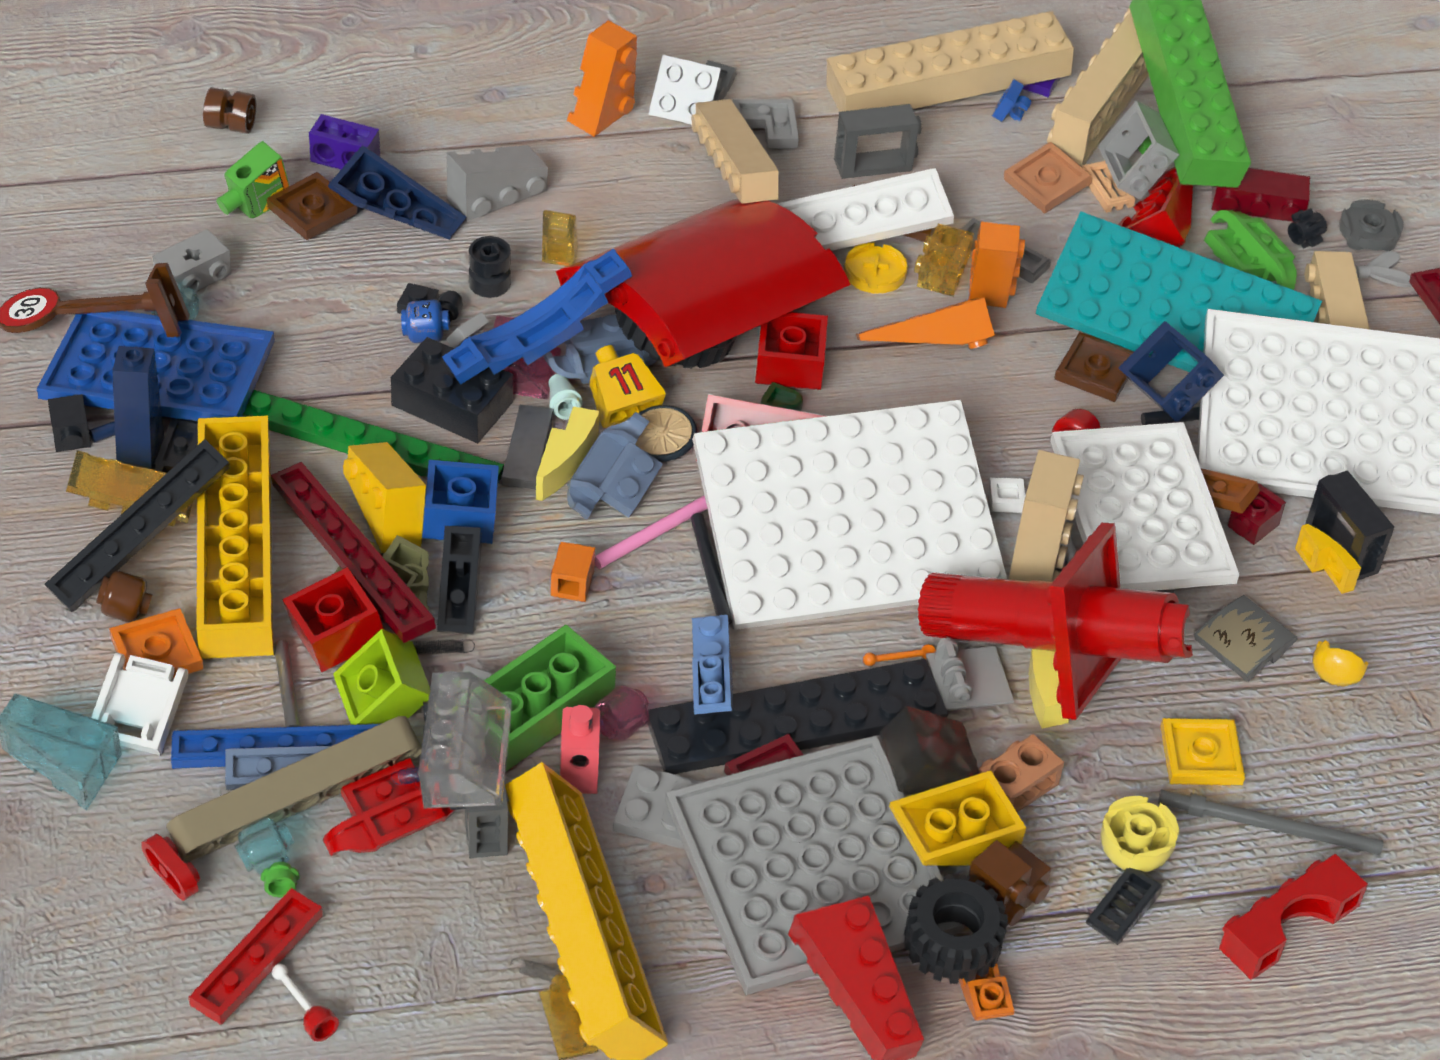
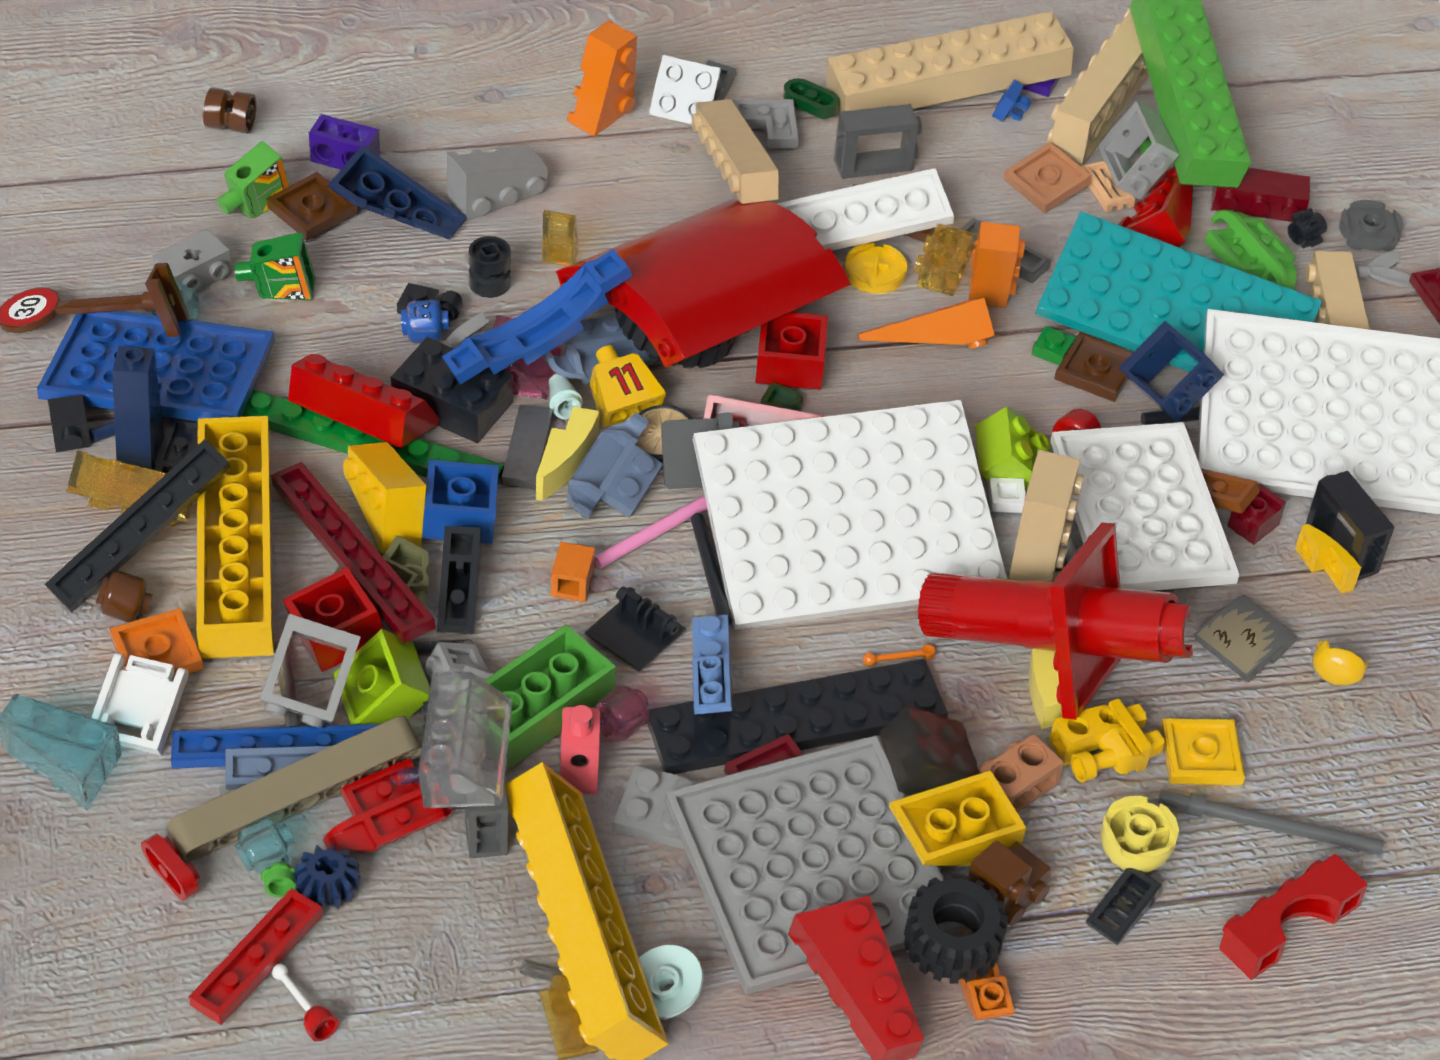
light grey hinge [926,638,1014,711] -> none
none -> green torso [235,232,316,301]
none -> light grey window [260,614,360,728]
none -> red slope [288,354,439,448]
none -> dark blue gear [294,843,361,909]
none -> light grey bracket [424,642,488,690]
none -> black hinge [585,586,686,672]
none -> light aqua dish [639,945,703,1019]
none -> dark grey bracket [661,412,739,489]
none -> dark green plate [783,78,840,119]
none -> lime slope [975,406,1051,492]
none -> green plate [1032,326,1076,365]
none -> yellow hips [1048,698,1165,783]

